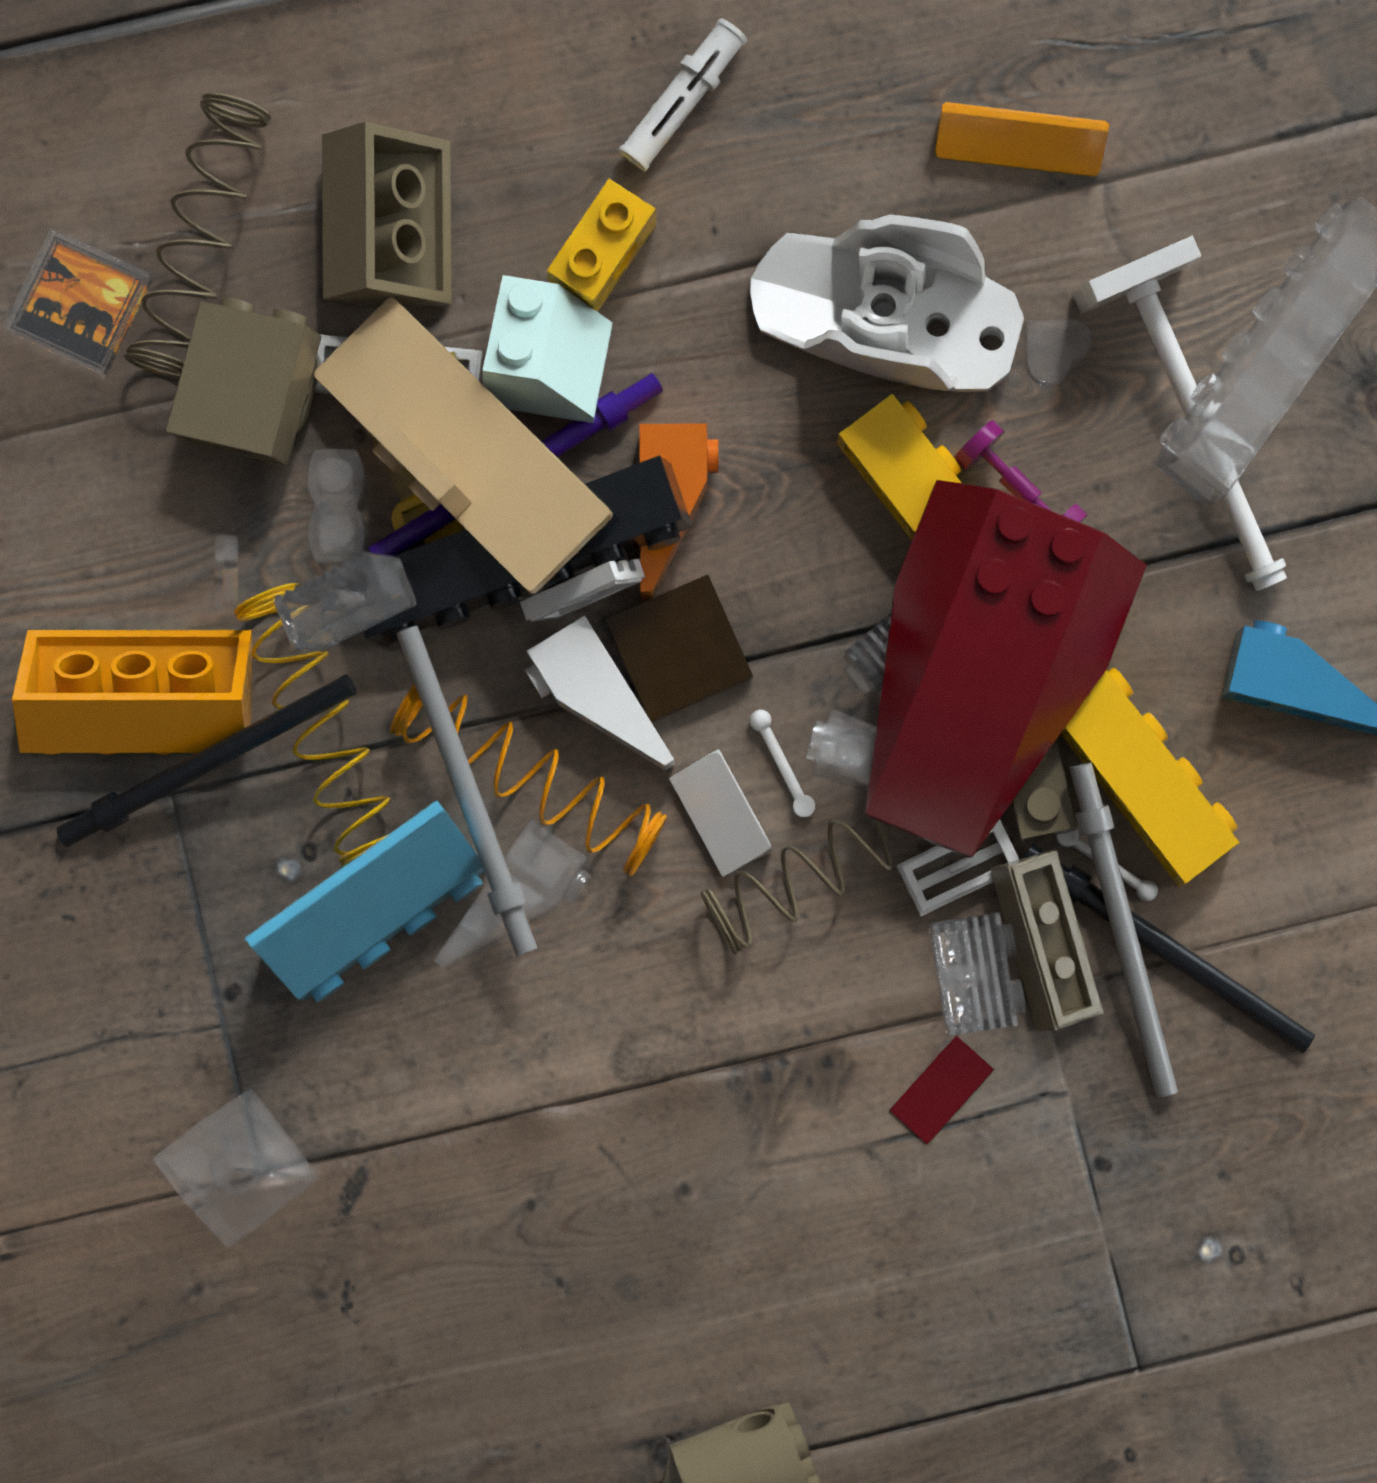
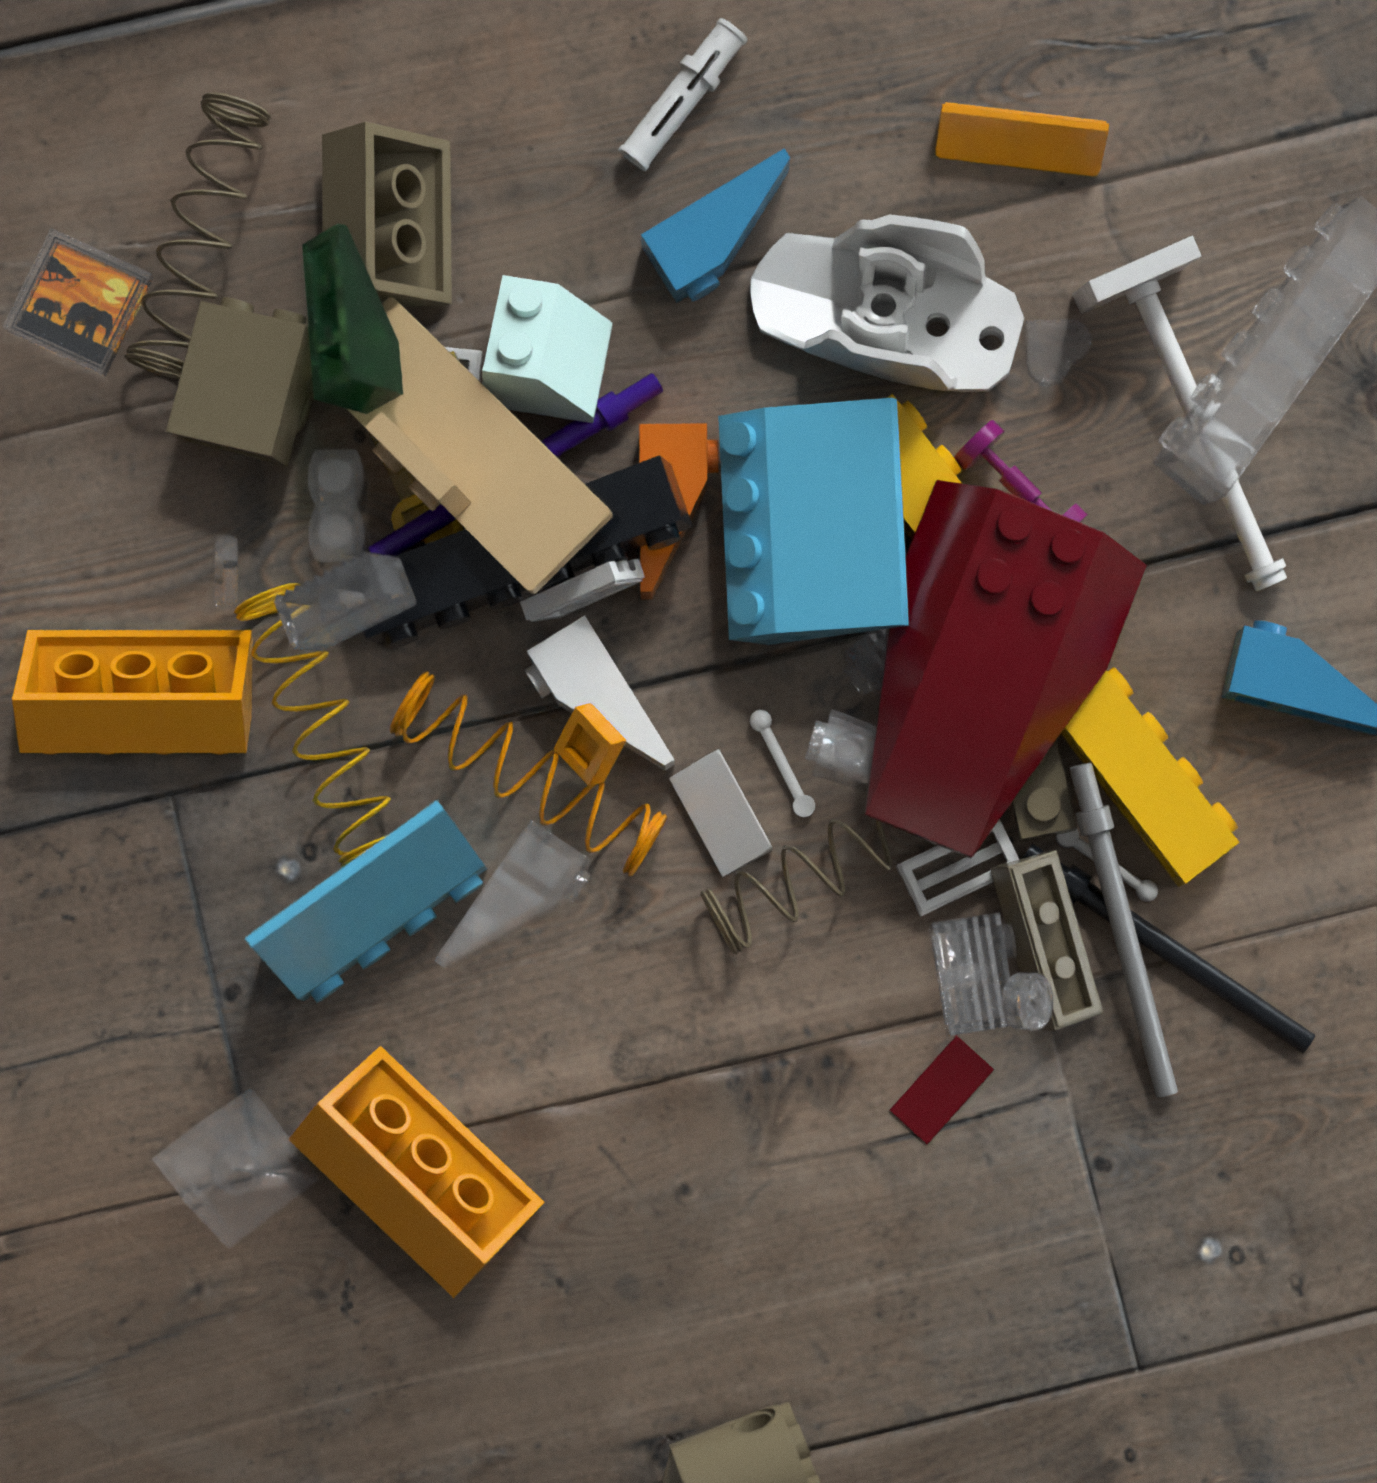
black bar [57,674,357,847] -> none
light grey bar [396,626,537,956] -> none
yellow brick [547,178,657,312] -> none
dark brown tile [605,574,753,723] -> none
none -> light orange slope [288,1045,545,1298]
none -> clear green slope [302,223,403,414]
none -> light orange plate [553,703,627,786]
none -> dark azure slope [641,148,790,303]
none -> medium azure slope [718,398,909,645]
none -> clear tile [1001,973,1053,1030]

